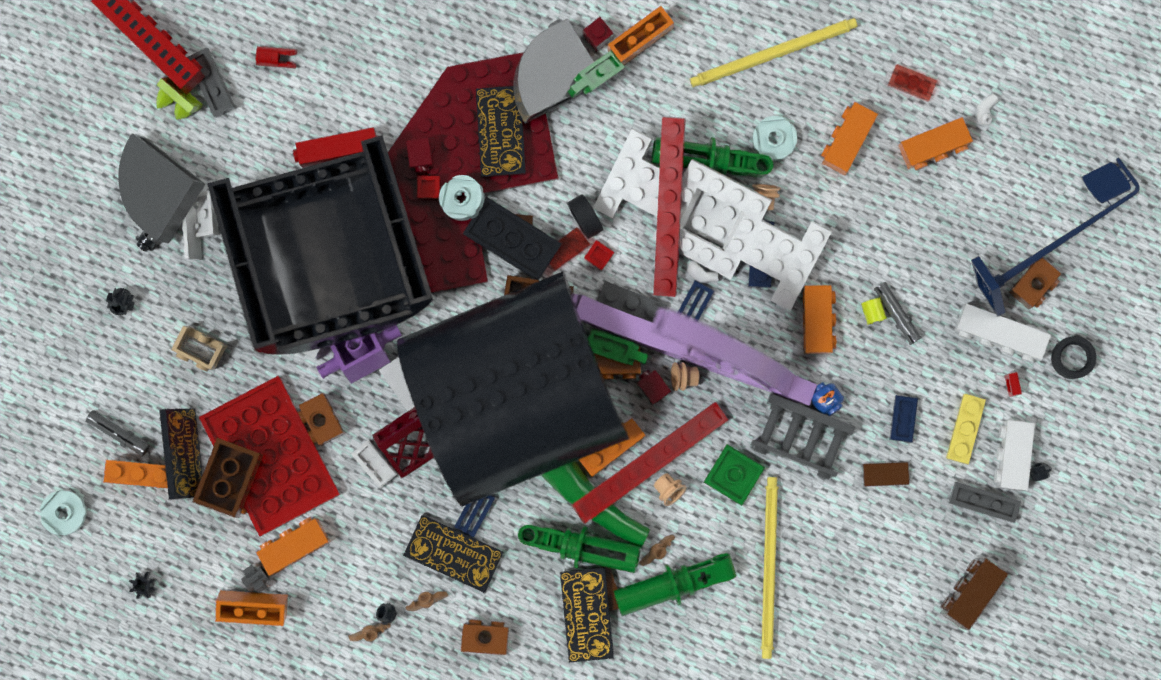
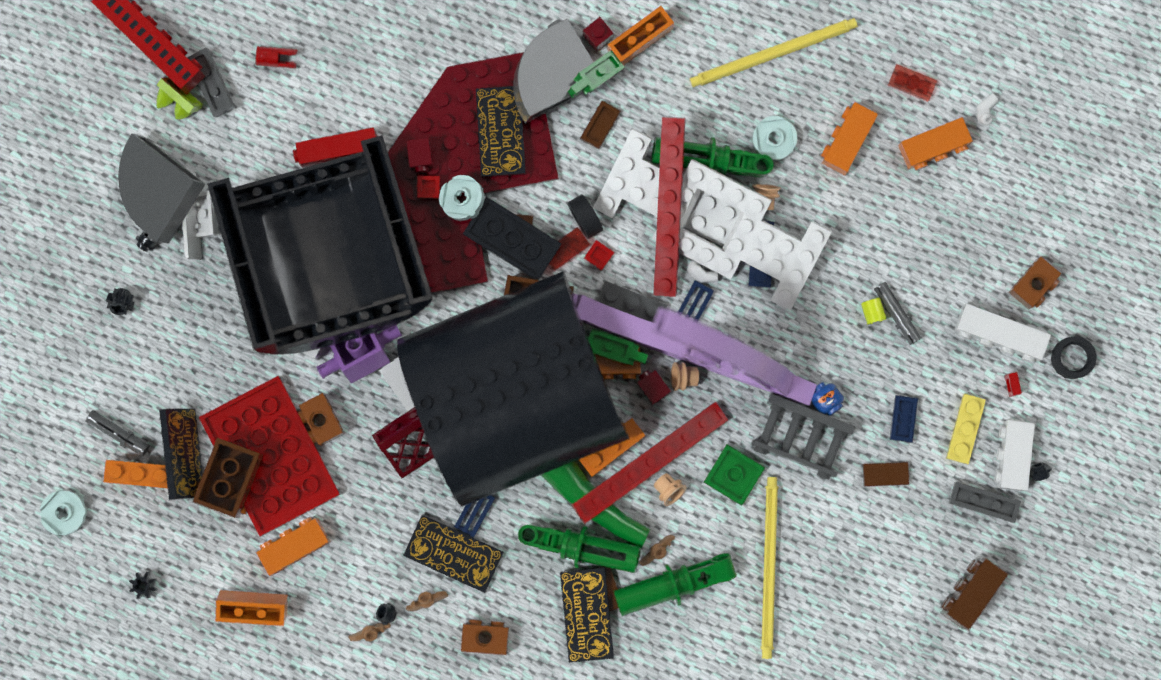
tan window [171,326,228,372] -> none
dark grey gear [241,565,270,593] -> none
white plate [351,440,397,489] -> none
orange brick [802,285,836,354] -> none
dark blue piece [971,158,1140,316] -> none
none -> reddish brown tile [580,101,621,150]

